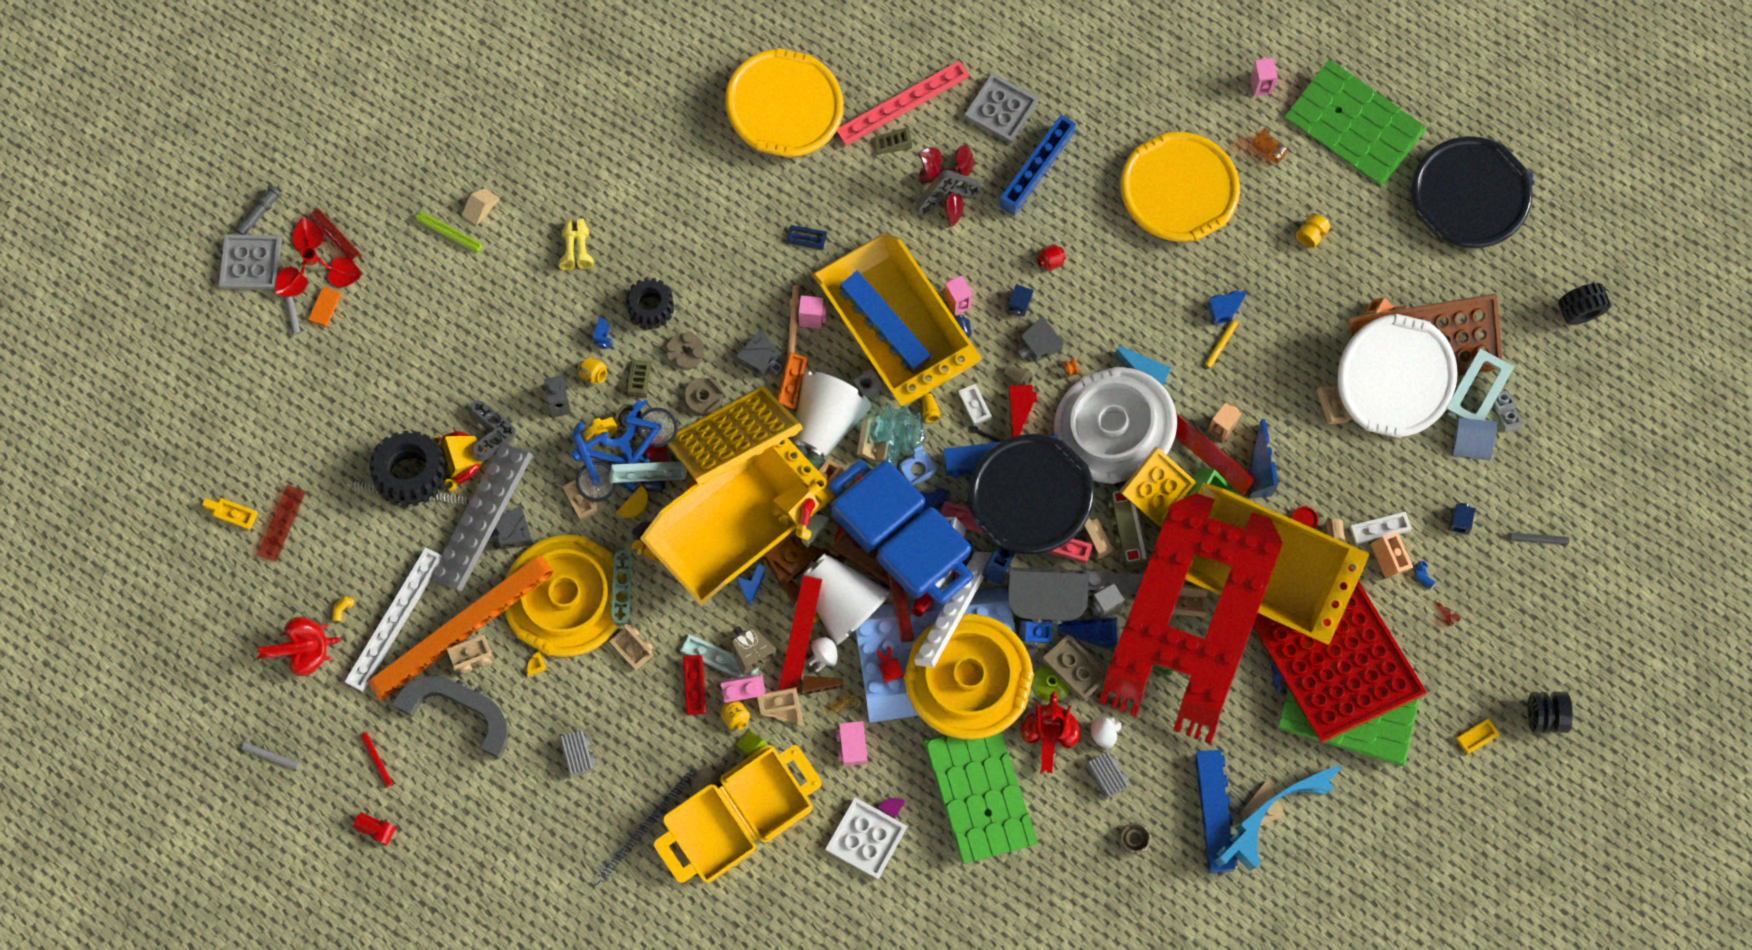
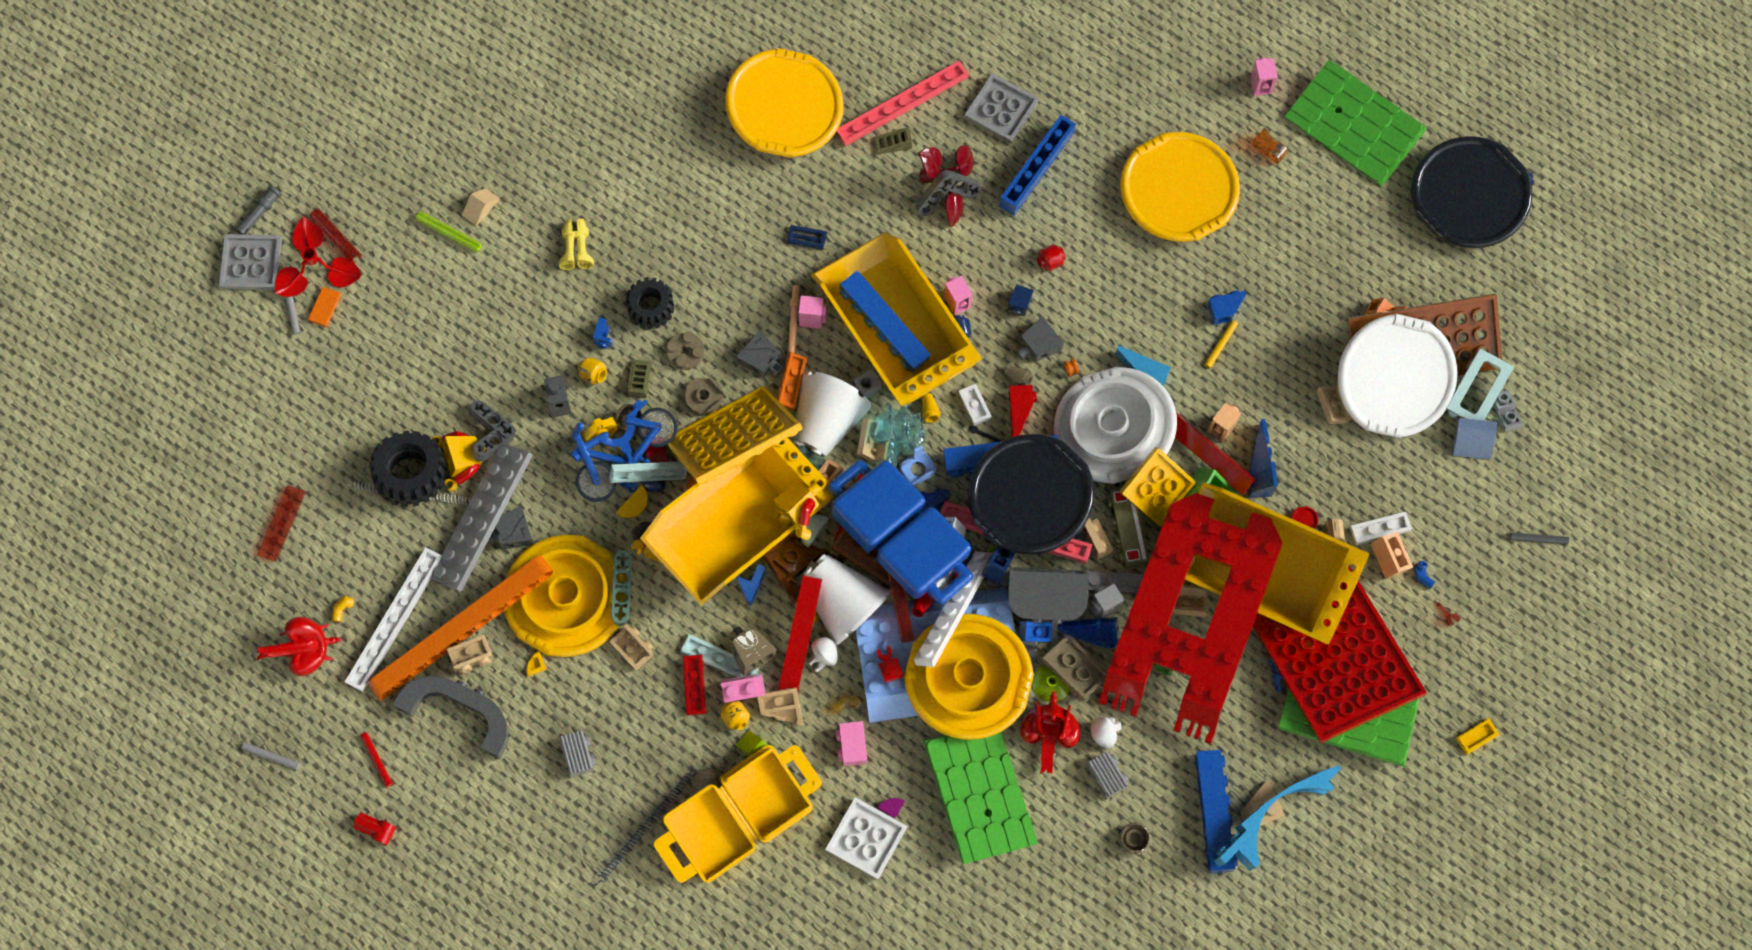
yellow hinge [202,498,258,531] -> none
tan wing [562,473,598,521] -> none
reddish brown slope [802,676,843,695] -> none
yellow wheel [1295,213,1330,249] -> none
dark blue brick [1448,503,1476,535] -> none
black wheel [1527,691,1573,733] -> none
black tyre [1558,283,1612,325] -> none

